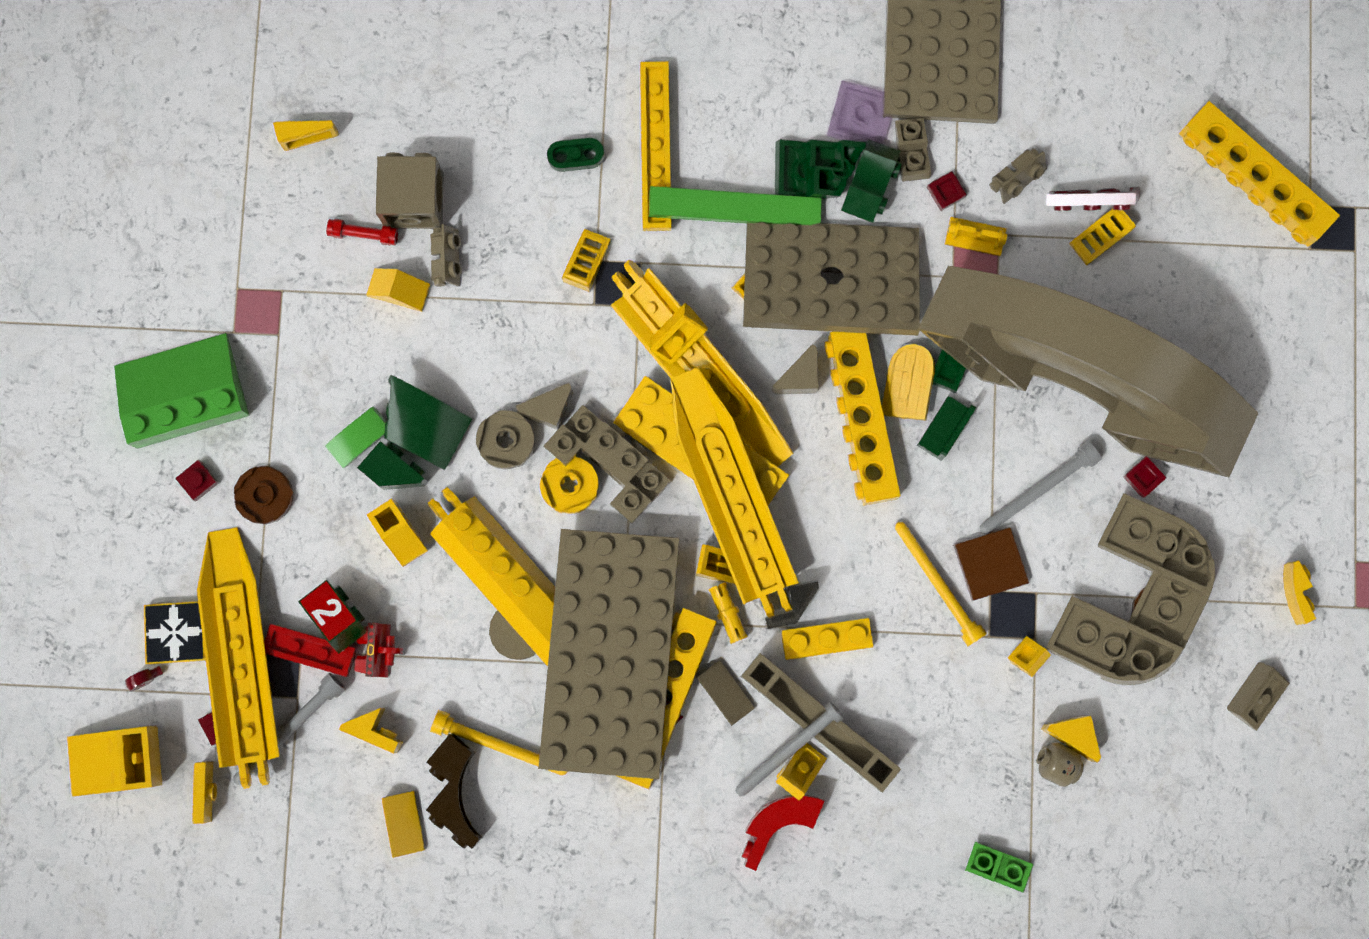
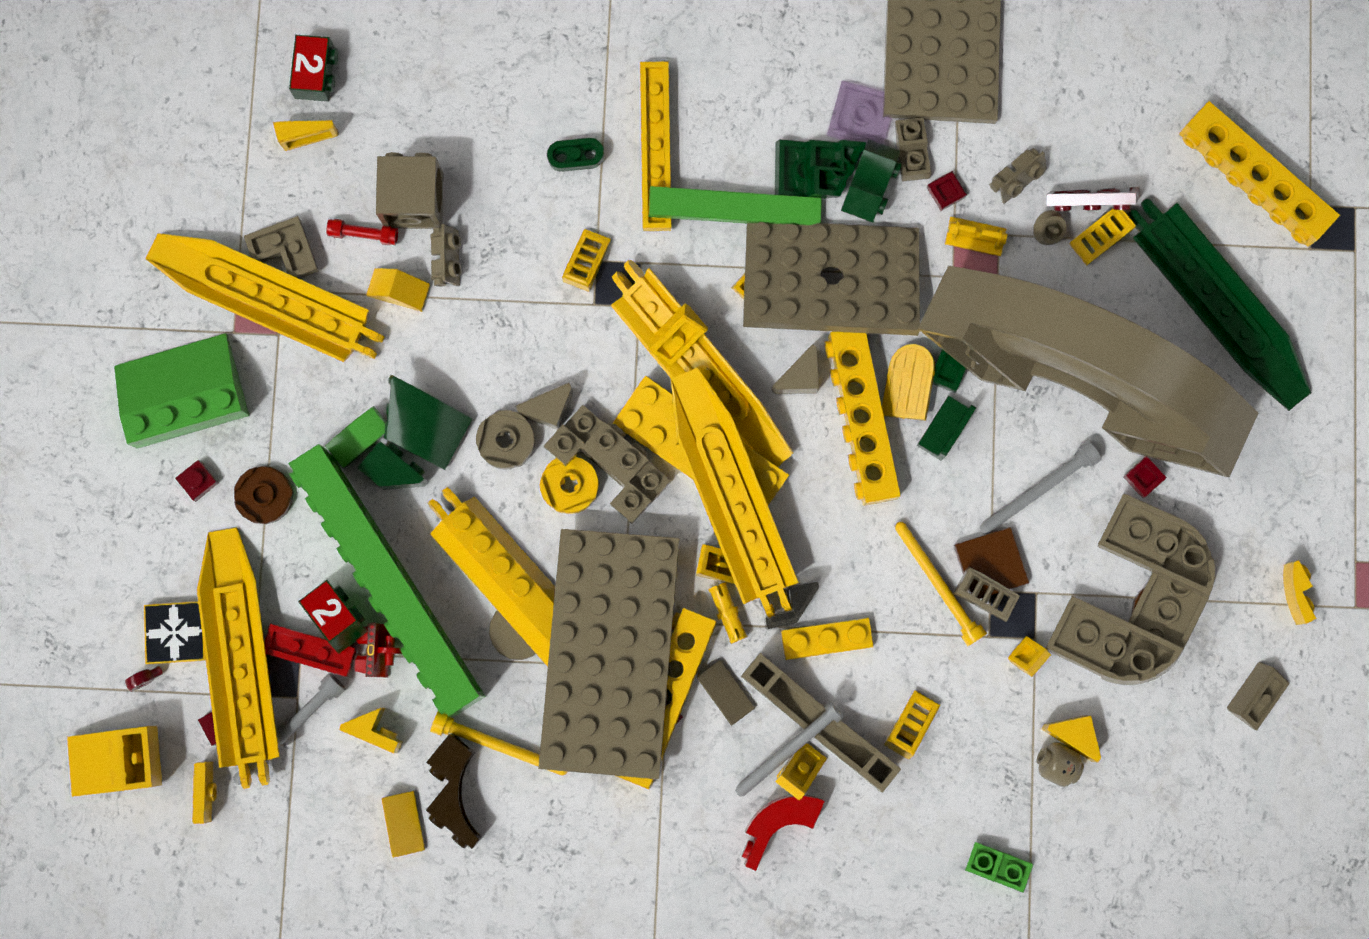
yellow slope [366,498,428,567] -> none
none -> yellow hinge [145,233,385,362]
none -> dark tan plate [244,216,319,279]
none -> bright green brick [288,444,486,717]
none -> brick [289,34,338,102]
none -> yellow slope [884,690,940,759]
none -> dark tan slope [953,567,1020,622]
none -> dark tan hat [1033,210,1067,245]
none -> dark green hinge [1127,199,1311,411]

